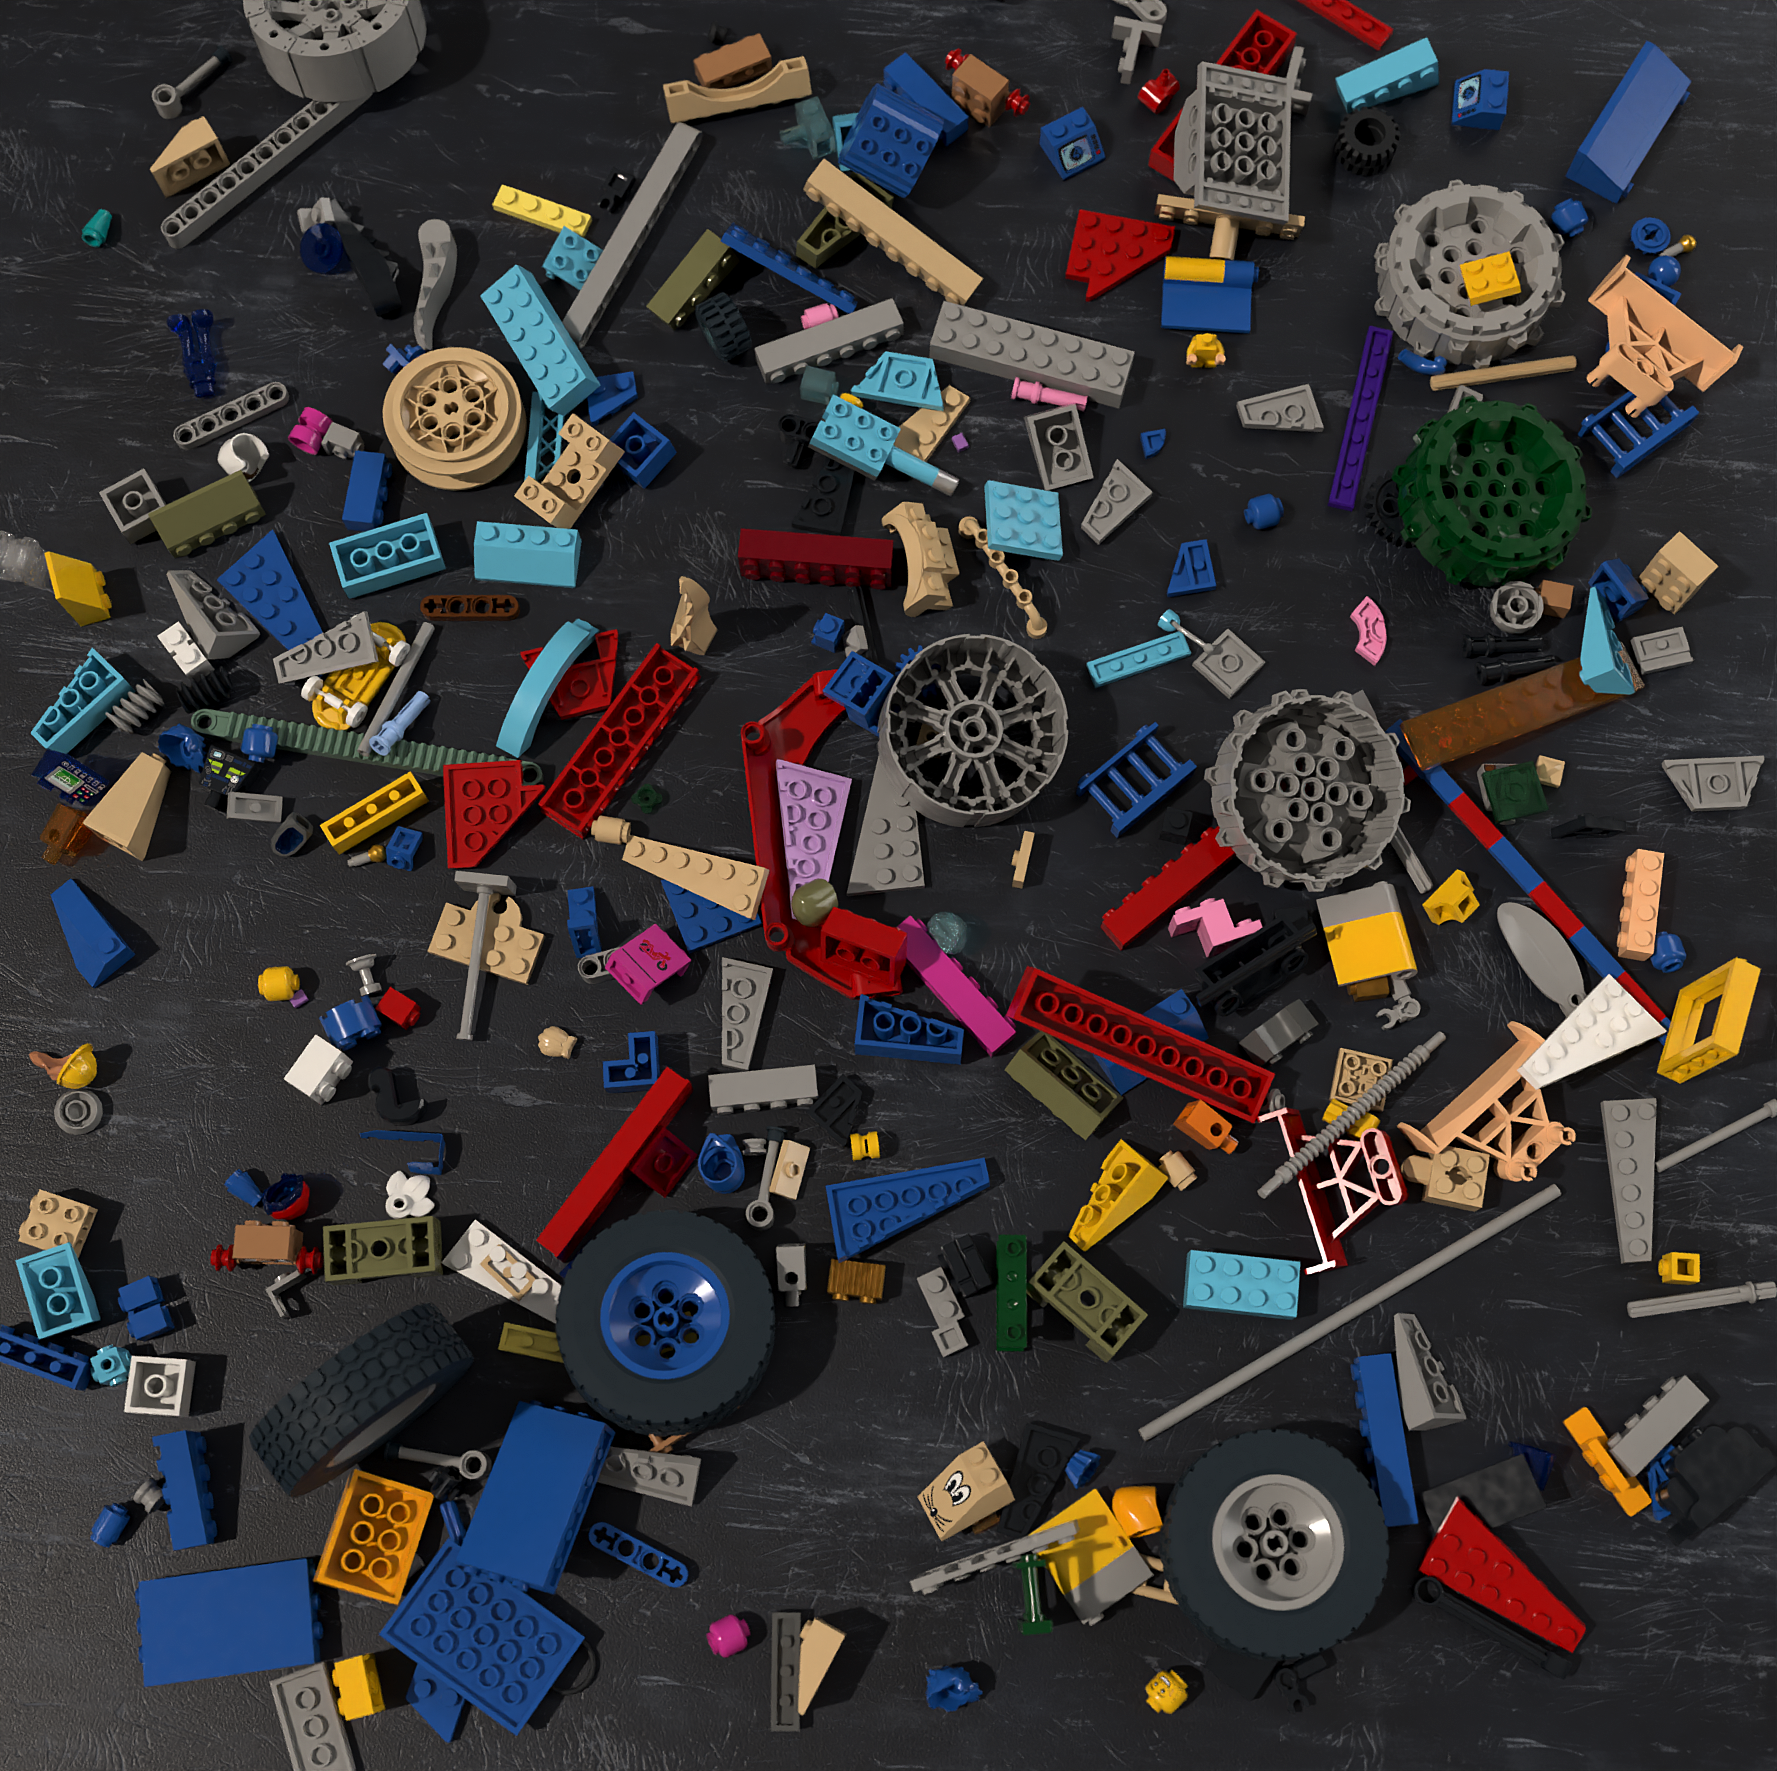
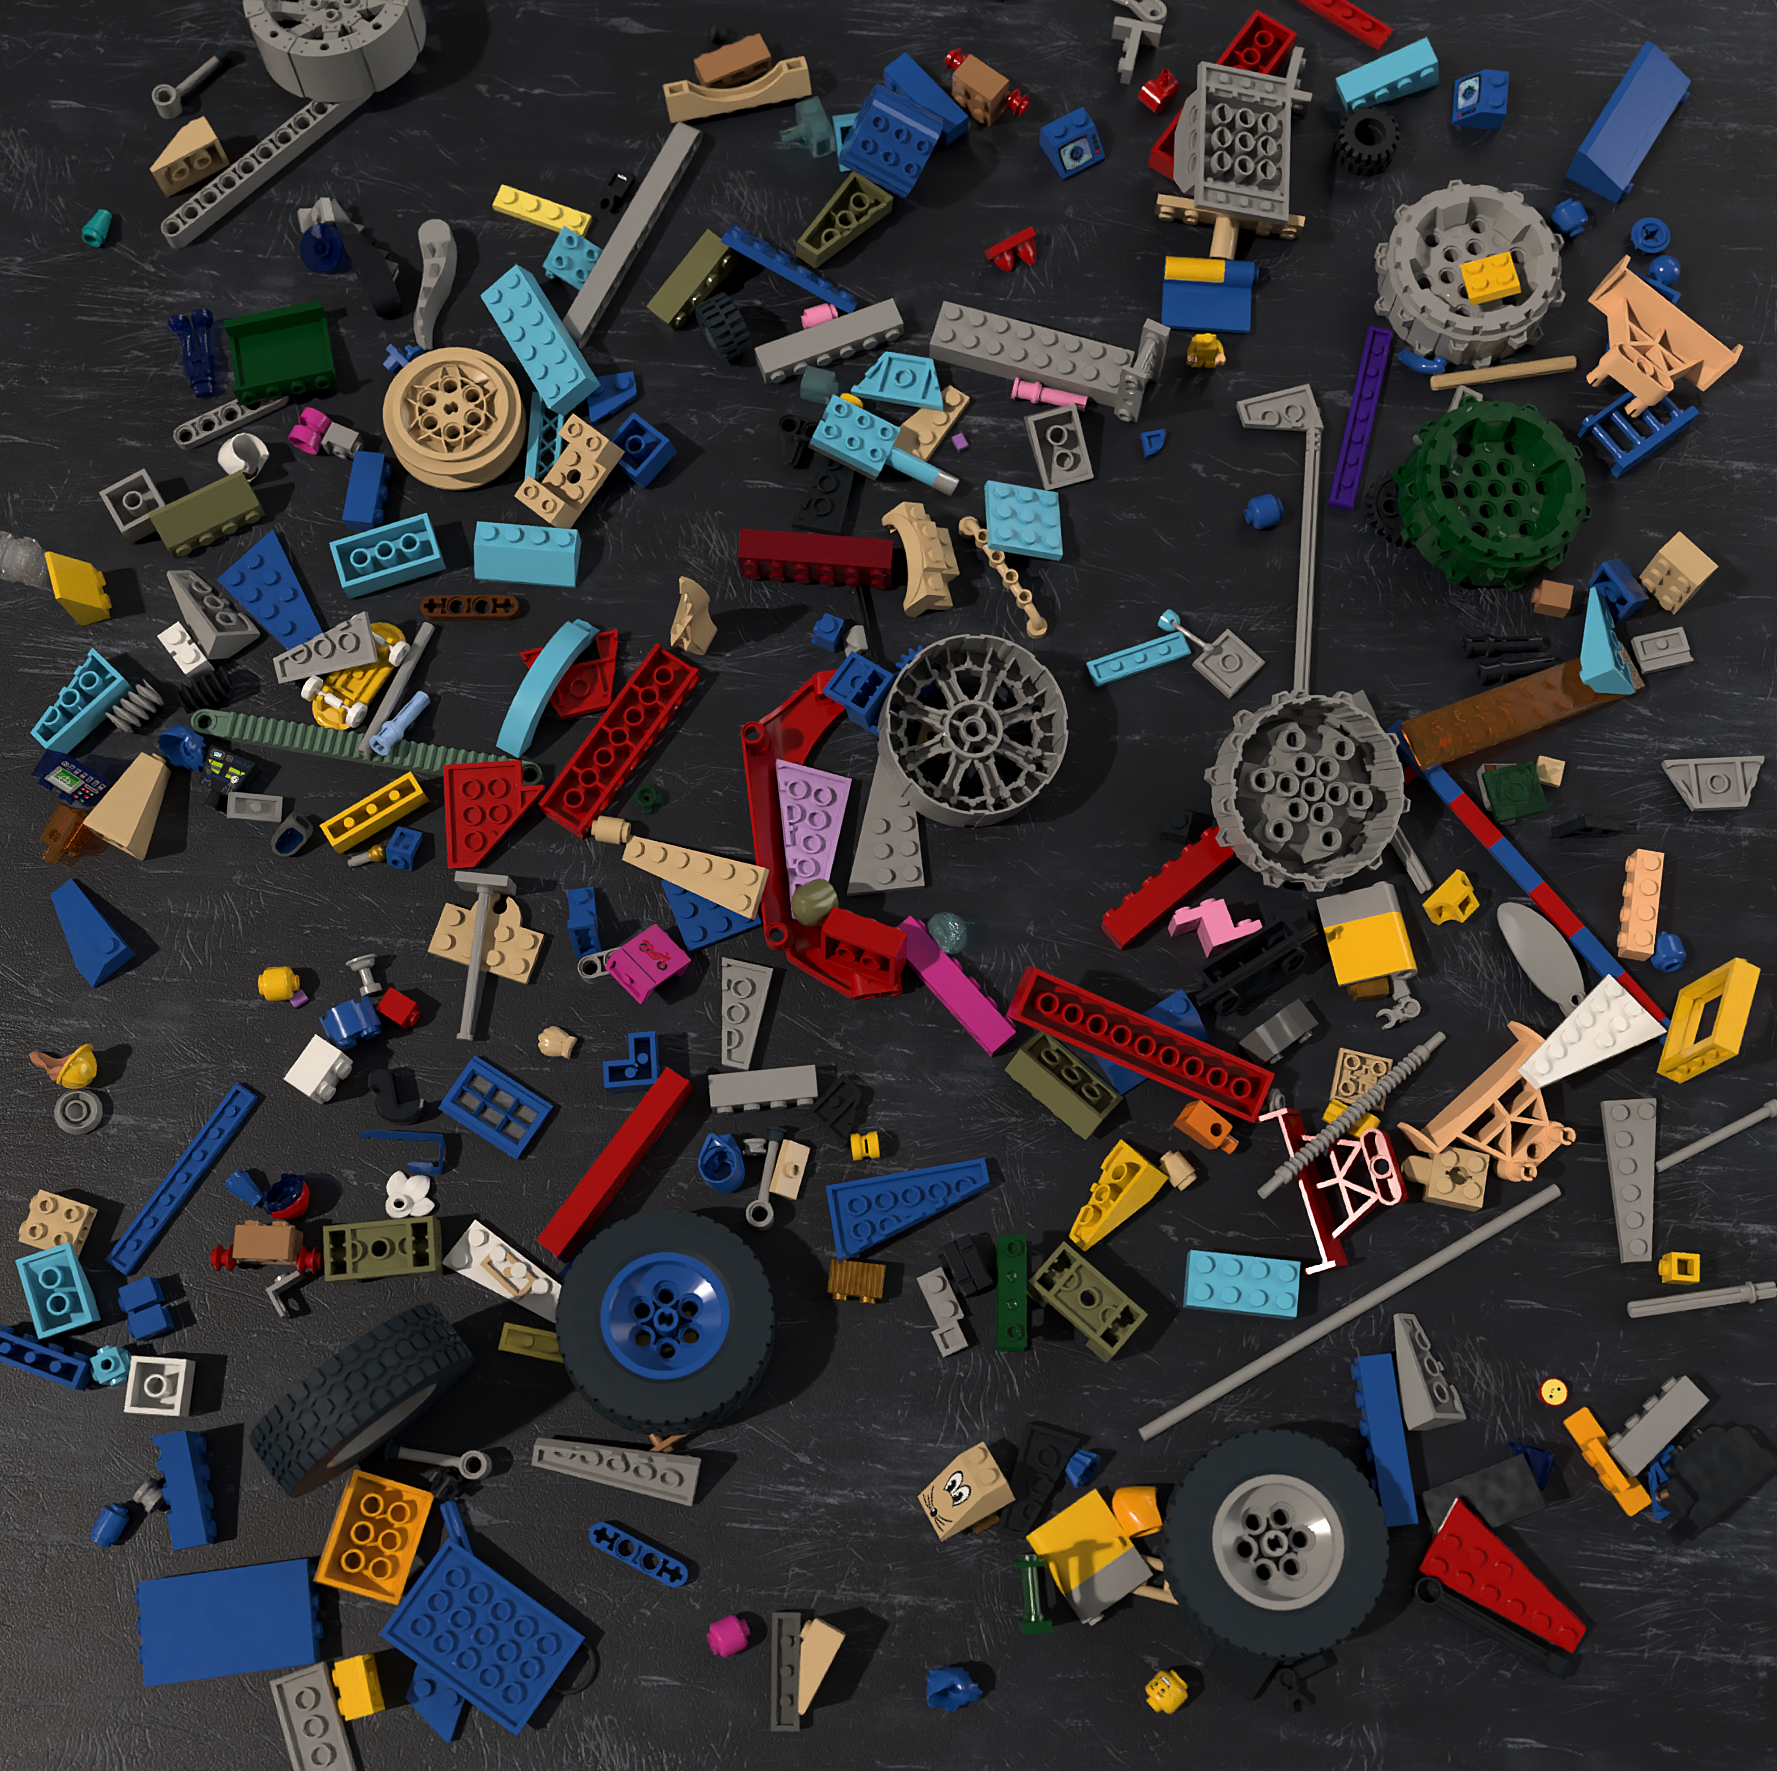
blue head [241,724,278,763] -> none
blue panel [456,1400,615,1594] -> none
dark red tile [627,1125,697,1198] -> none
light grey torso [776,1243,807,1306] -> none
tan brick [804,159,983,306] -> none
blue wedge [855,994,964,1065] -> none
light grey wing [910,1519,1080,1594] -> none
tan plate [1012,831,1035,889] -> none
red wing [1065,209,1175,302] -> none
blue fence [1076,722,1197,838] -> none
light grey wing [1081,459,1153,545] -> none
blue wing [1167,539,1216,597] -> none
bright pink tile [1350,596,1387,666] -> none
light grey cylinder [1489,581,1544,634] -> none
piece [1660,235,1696,257] -> none
none -> blue tile [105,1082,259,1276]
none -> dark green panel [223,300,338,406]
none -> blue piece [438,1056,554,1161]
none -> red tile [984,226,1036,272]
none -> light grey fence [1114,318,1171,423]
none -> light grey axle [1291,407,1322,762]
none -> light yellow tile [1538,1378,1568,1407]

